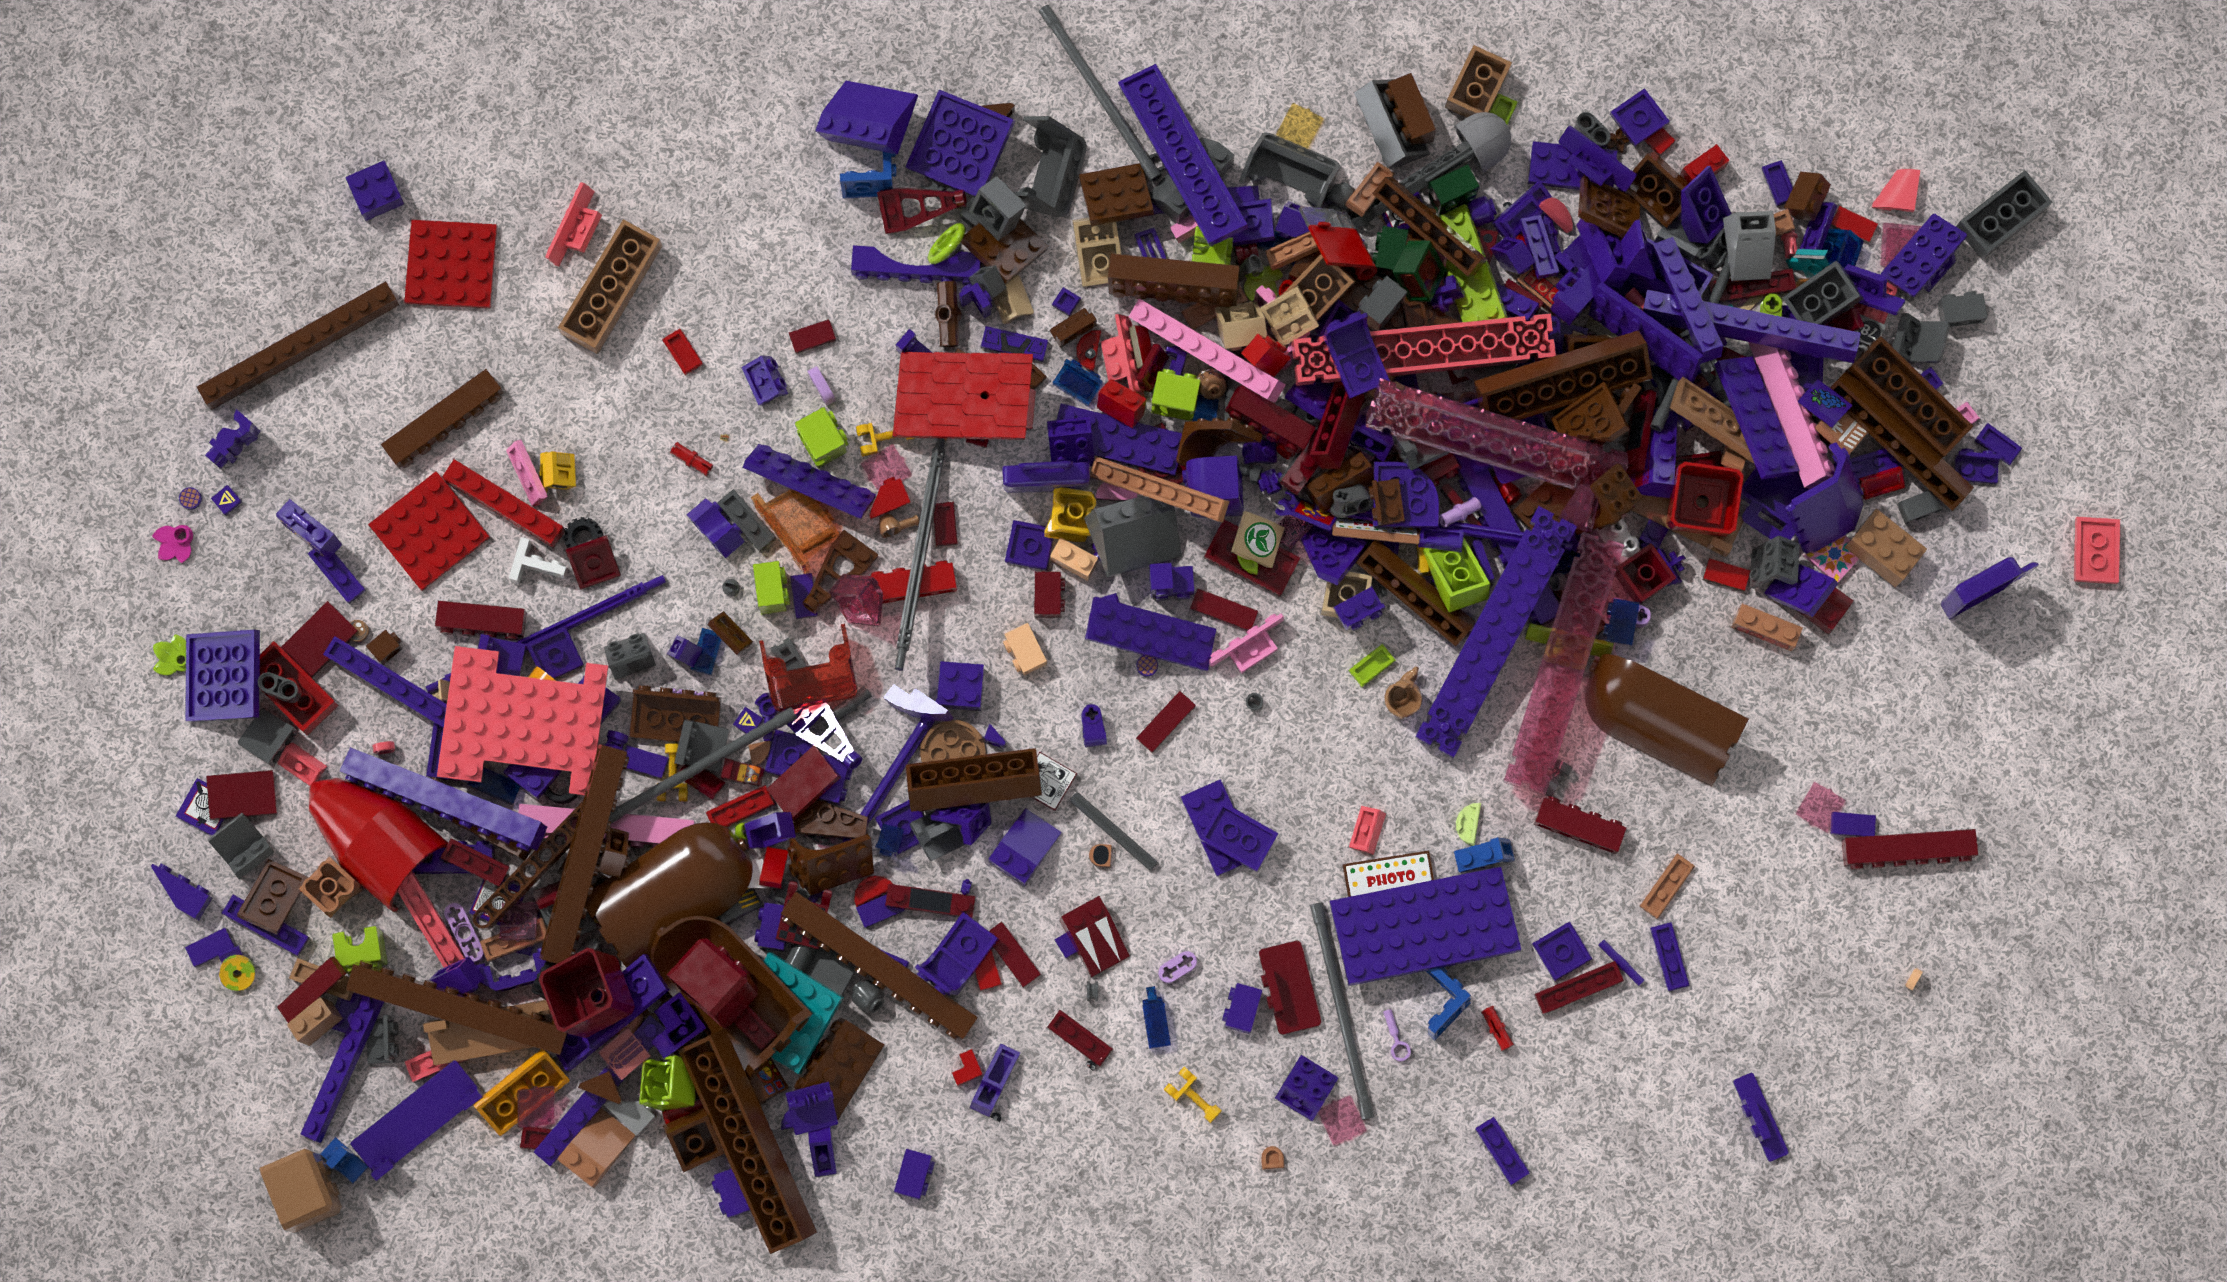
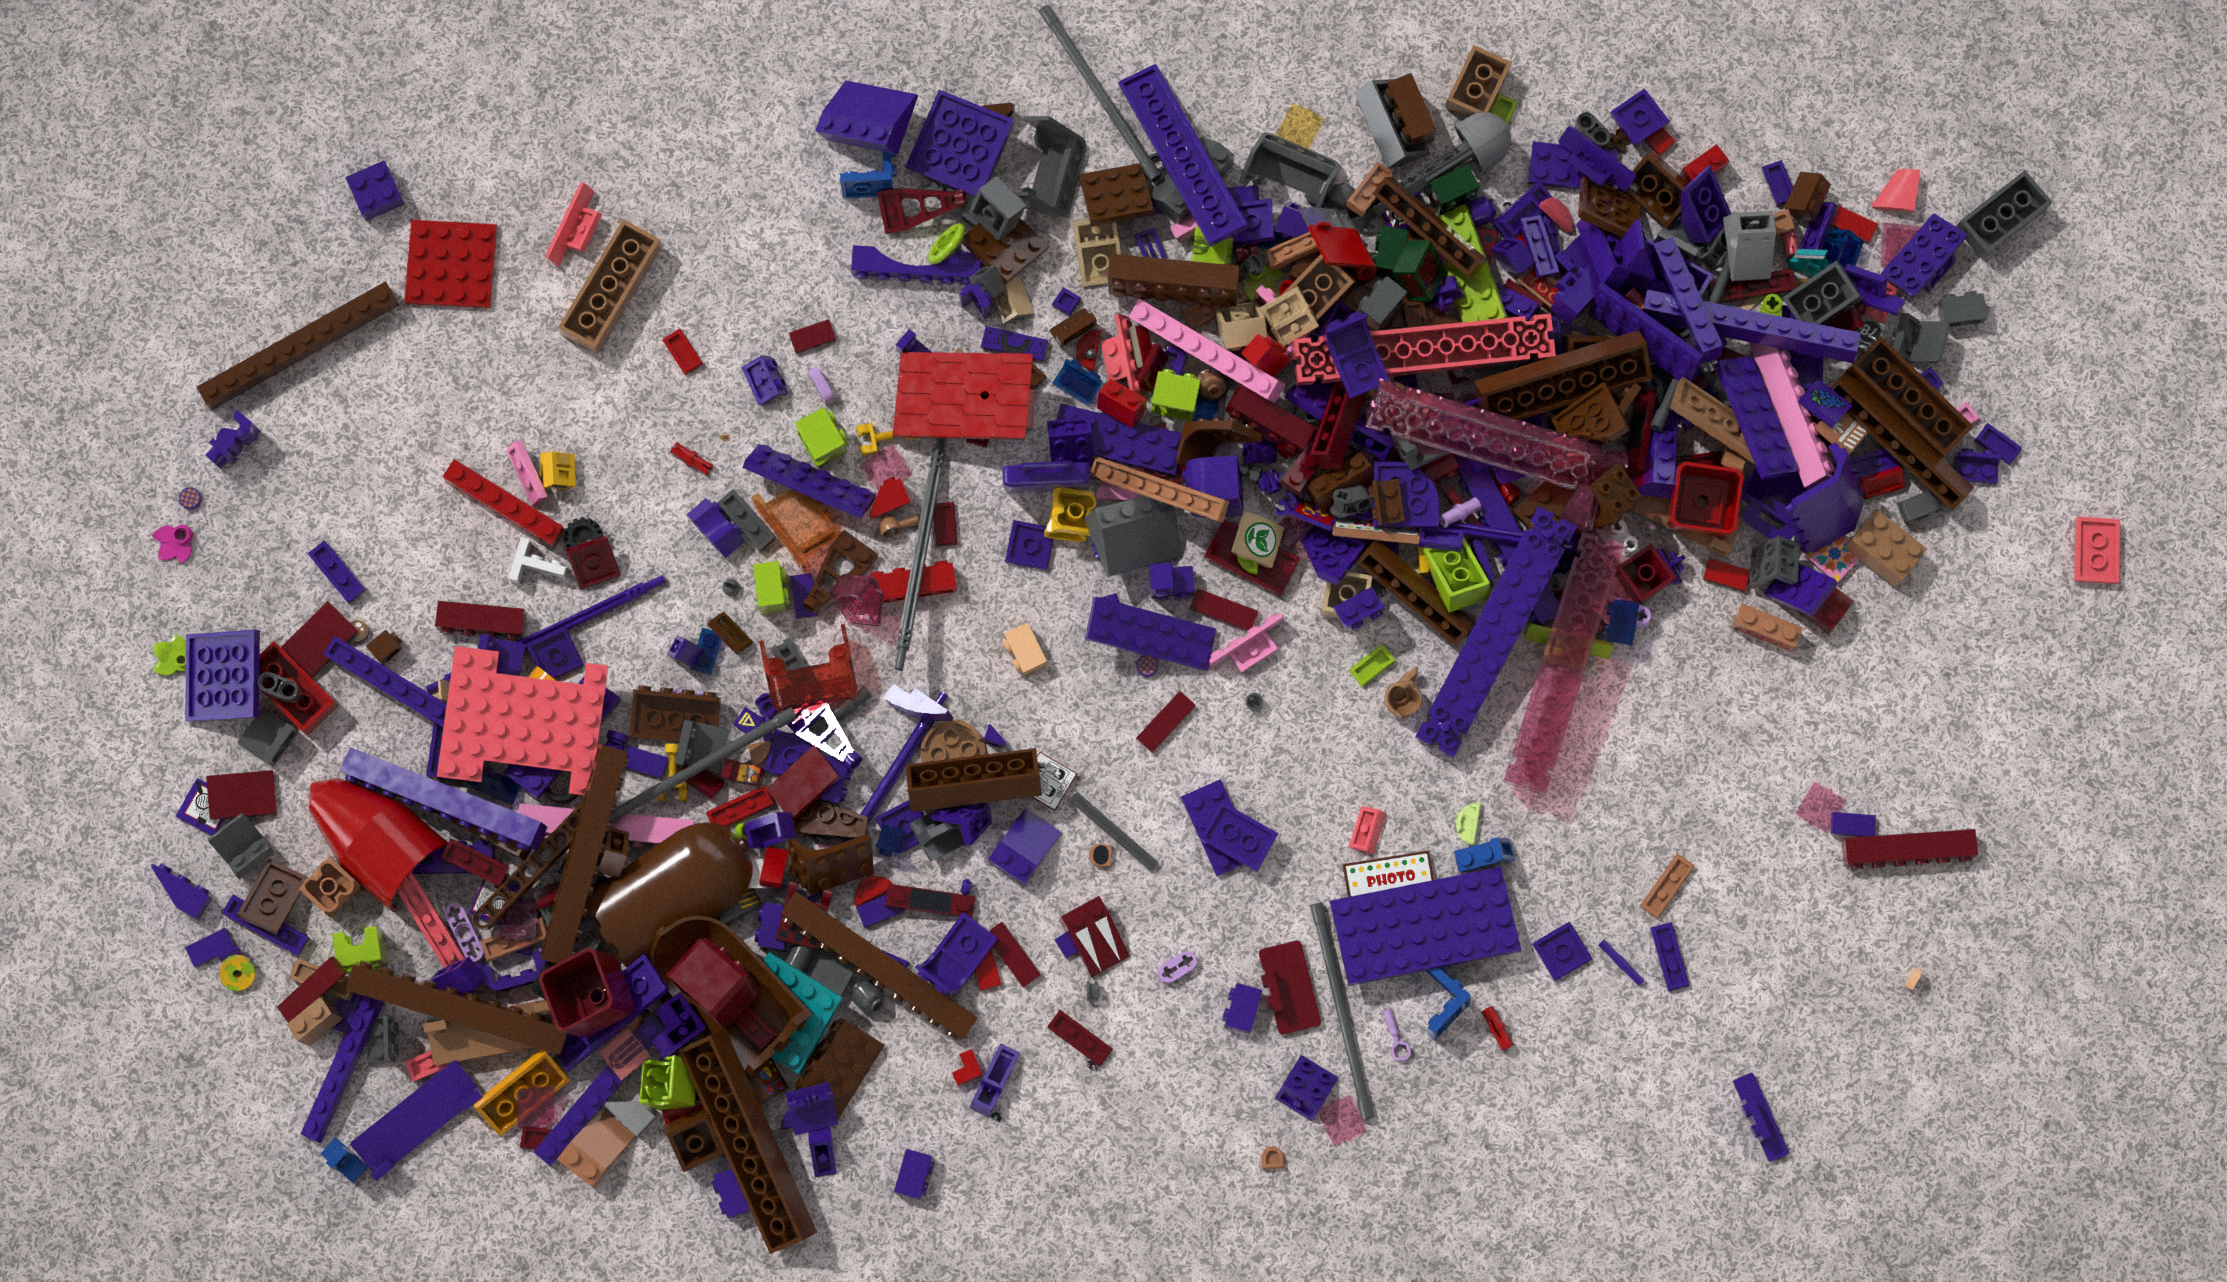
dark purple tile [211,485,242,516] -> none
medium nougat plate [259,1148,342,1233] -> none
dark purple piece [276,499,343,560] -> none
coral slope [277,742,327,786] -> none
red plate [368,471,490,591] -> none
coral tile [372,741,395,755] -> none
reddish brown brick [381,369,503,469] -> none
reddish brown slope [578,1071,623,1105] -> none
dark grey bracket [604,633,656,680] -> none
reddish brown piece [935,281,962,347] -> none
dark purple brick [937,661,984,711] -> none
dark red brick [1034,572,1065,618] -> none
light nougat brick [1050,537,1098,581] -> none
dark purple piece [1081,704,1107,748] -> none
clear blue hinge [1142,986,1171,1049] -> none
yellow bar [1164,1067,1222,1123] -> none
dark purple plate [1475,1117,1530,1186] -> none
dark red brick [1533,796,1627,854] -> none
dark red plate [1534,961,1624,1015] -> none
dark grey piece [1543,759,1573,797] -> none
reddish brown panel [1585,654,1749,786] -> none
dark purple bracket [1638,519,1669,550] -> none
dark purple piece [1941,557,2039,620] -> none

